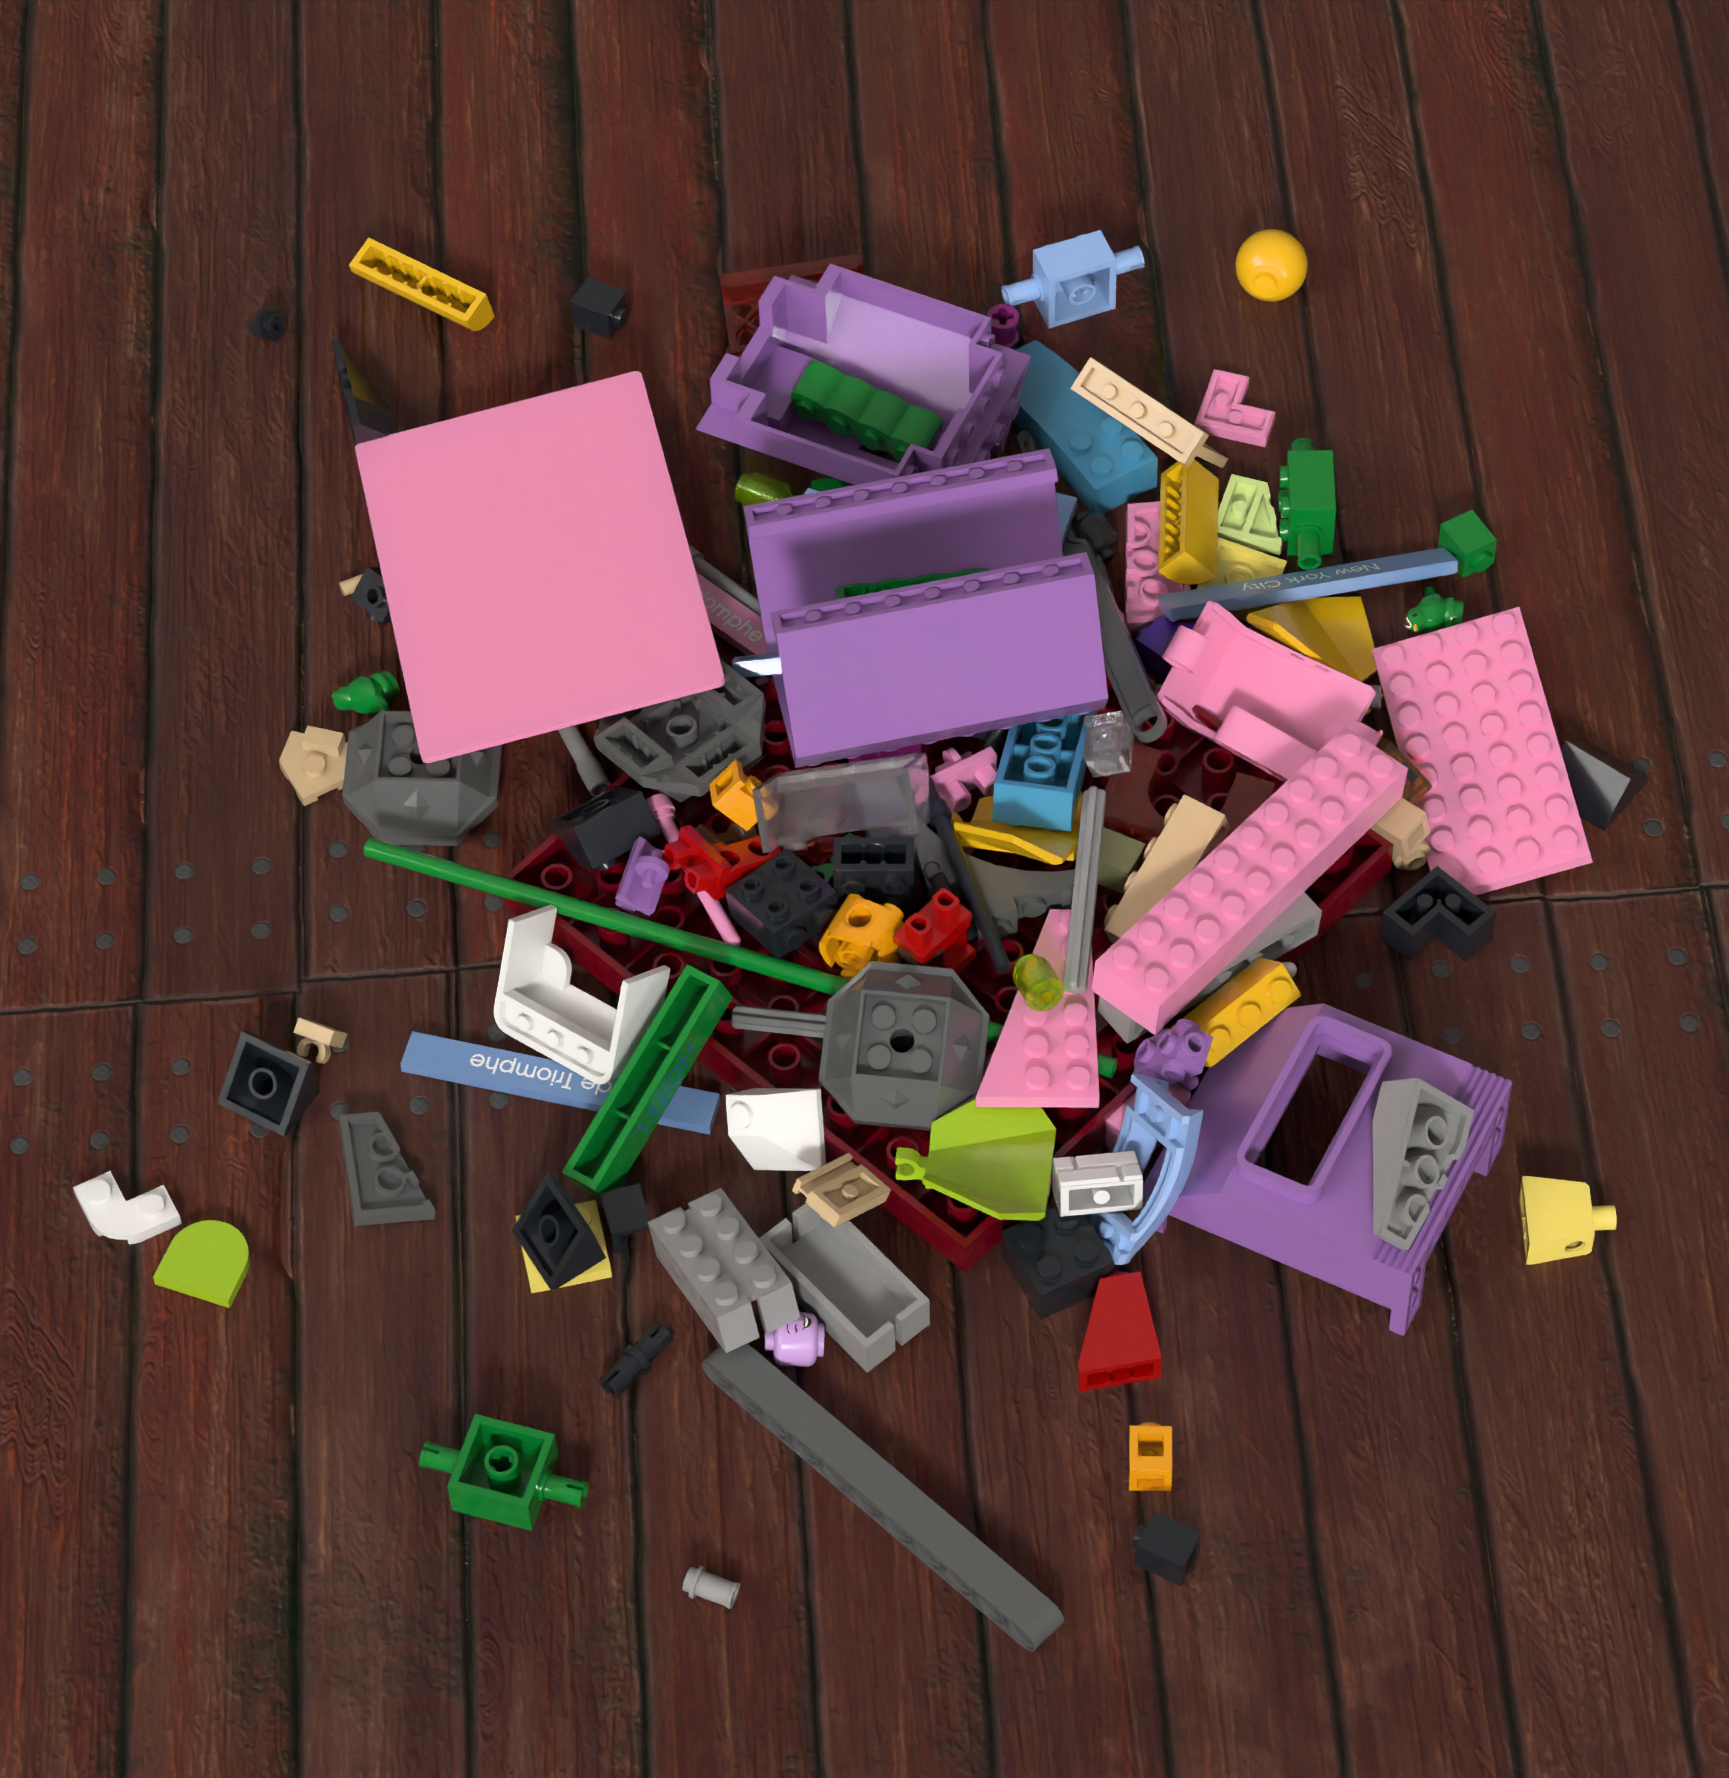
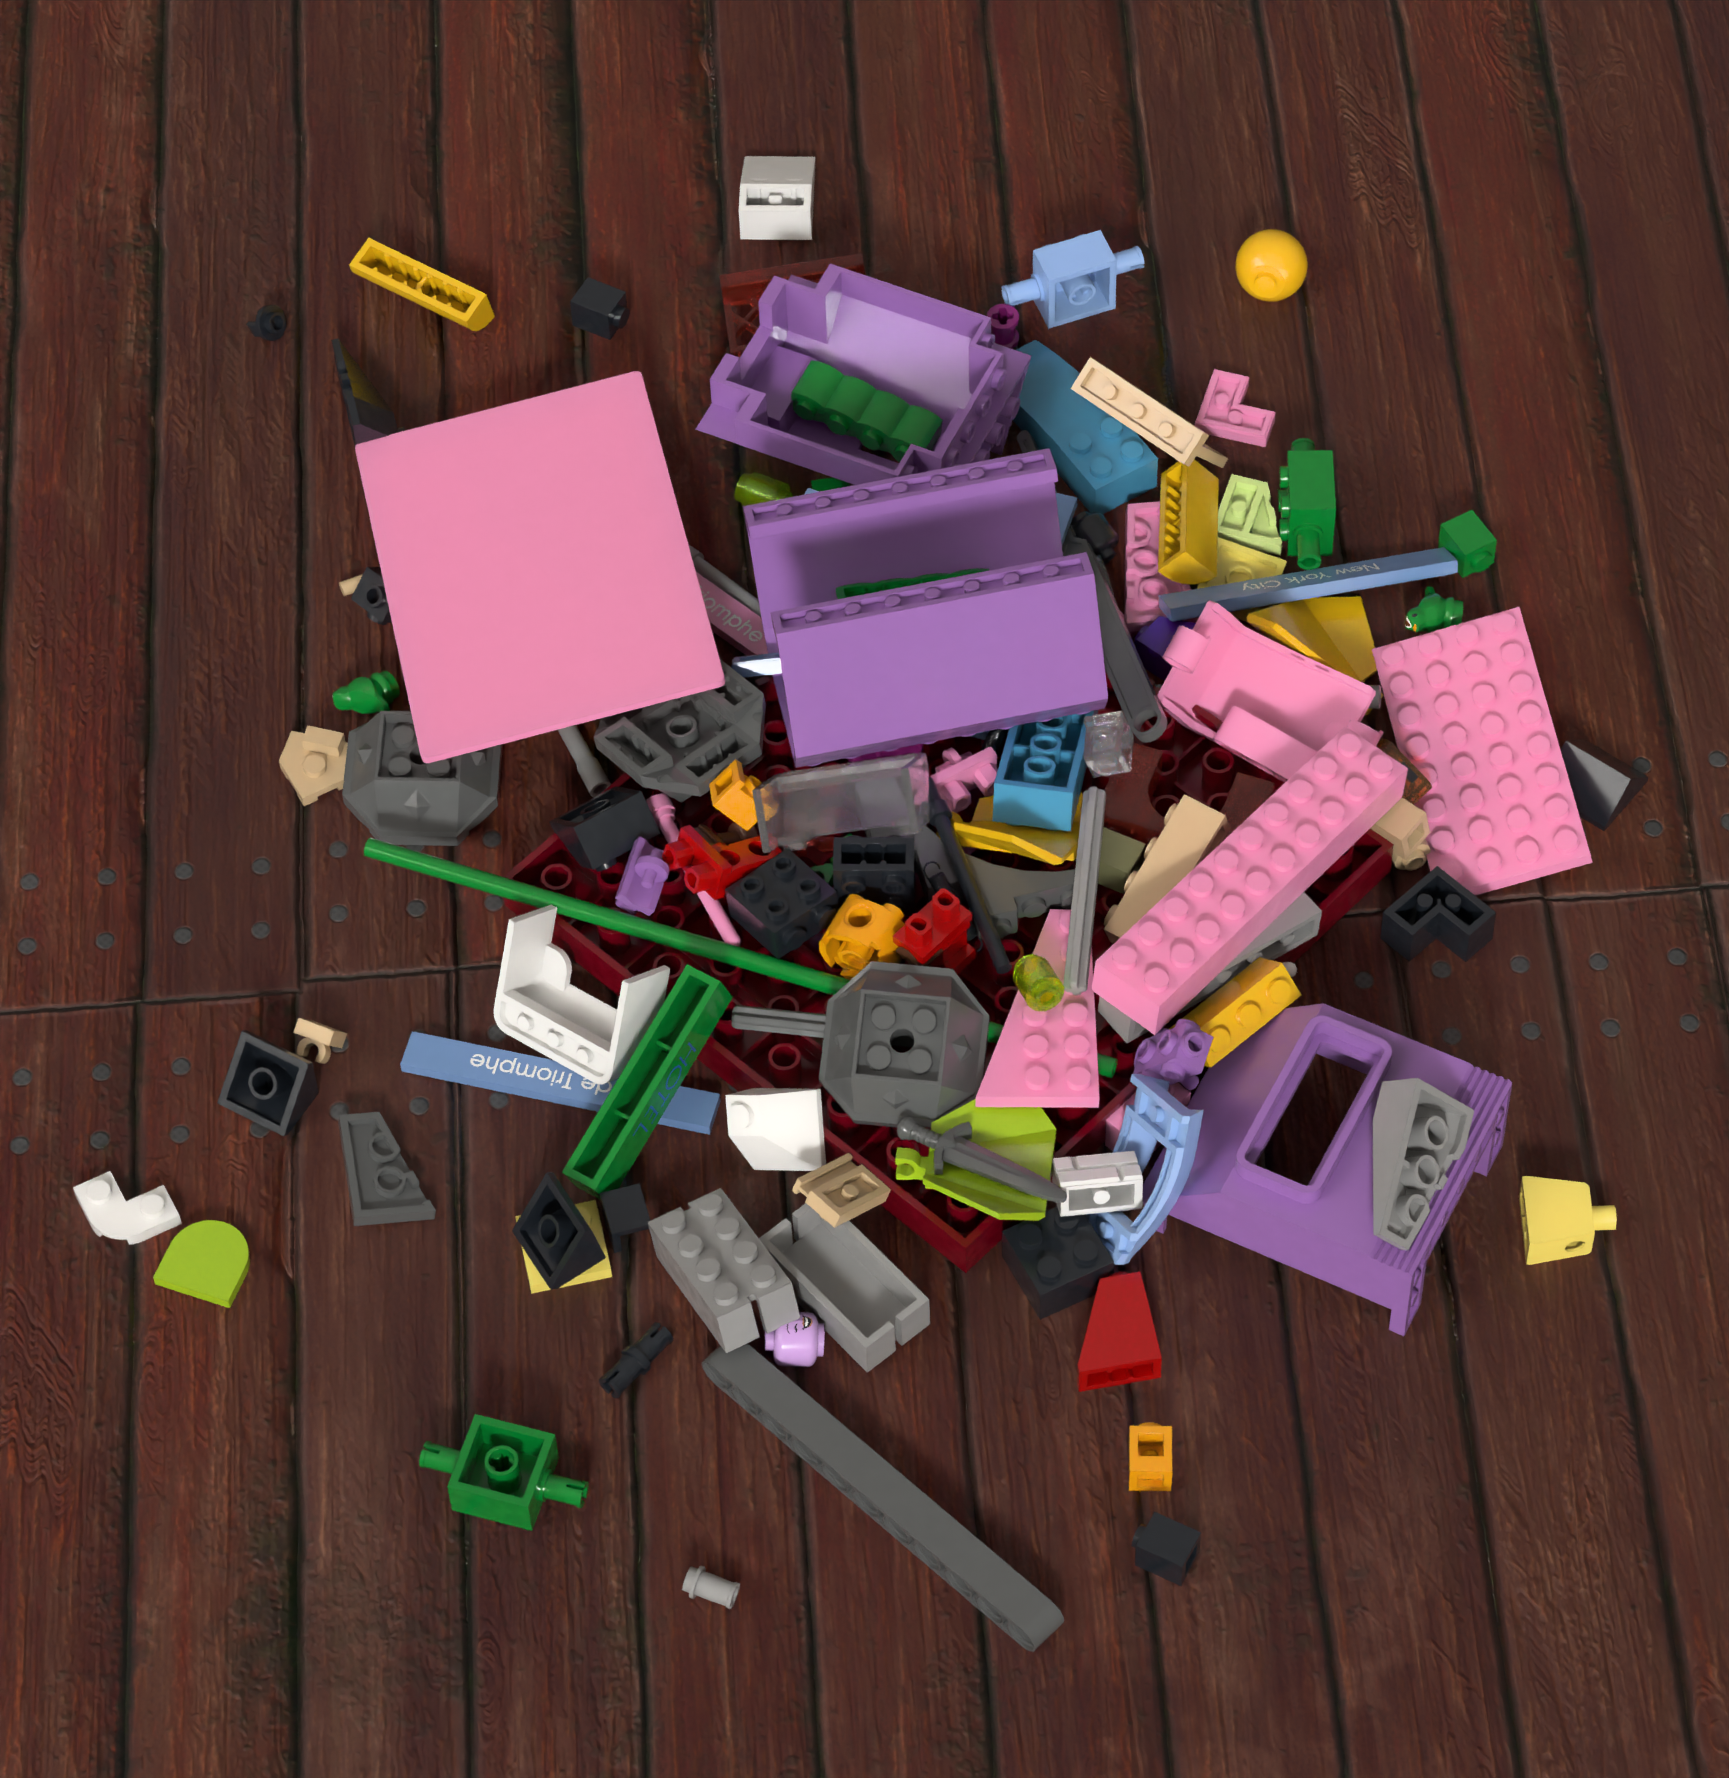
none -> white slope [739,156,816,240]
none -> dark grey sword [897,1117,1067,1203]

